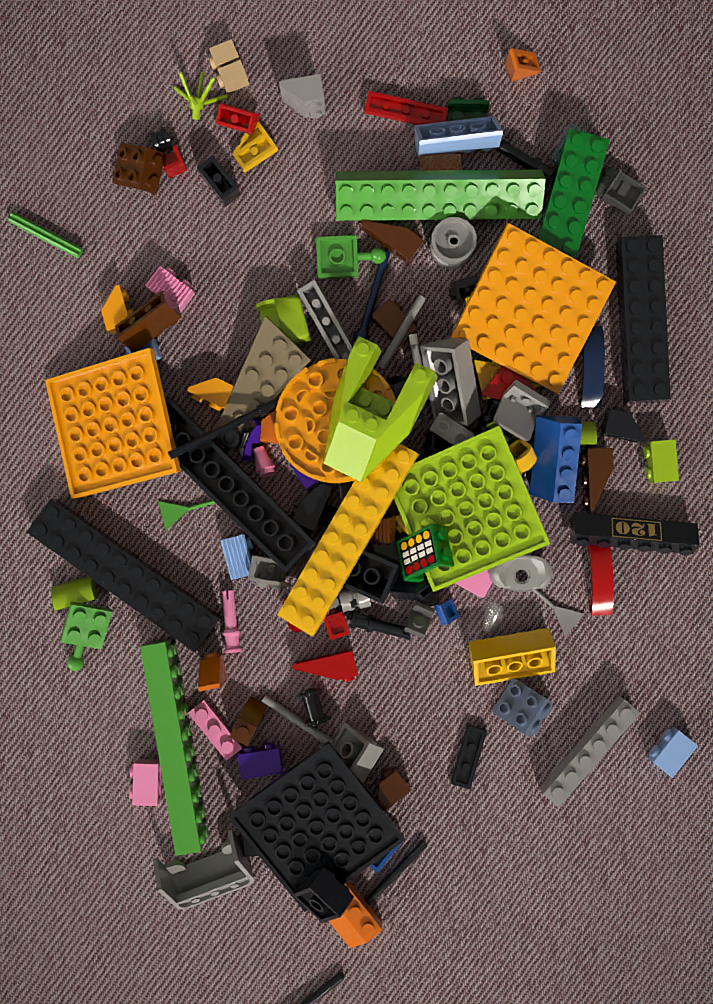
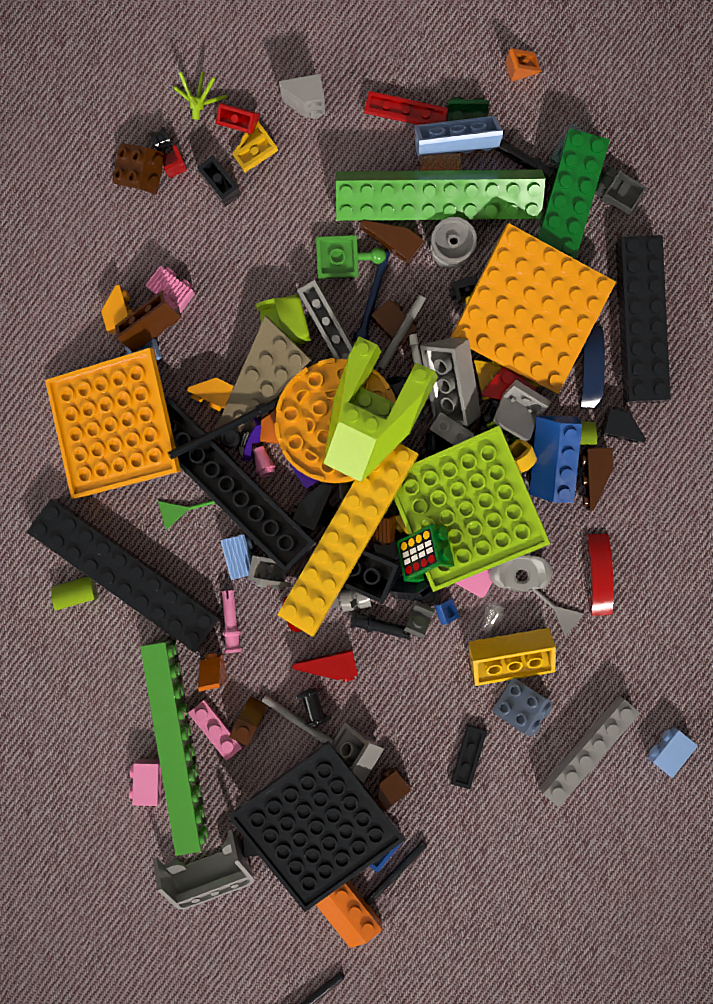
bright green axle [8,212,83,258] -> none
bright green plate [60,602,113,671] -> none
tan piece [208,39,249,94] -> none
dark purple brick [238,742,284,780] -> none
black slope [292,867,354,923] -> none
red bracket [323,608,350,640] -> none
black brick [570,512,699,555] -> none
lime brick [643,439,679,483] -> none

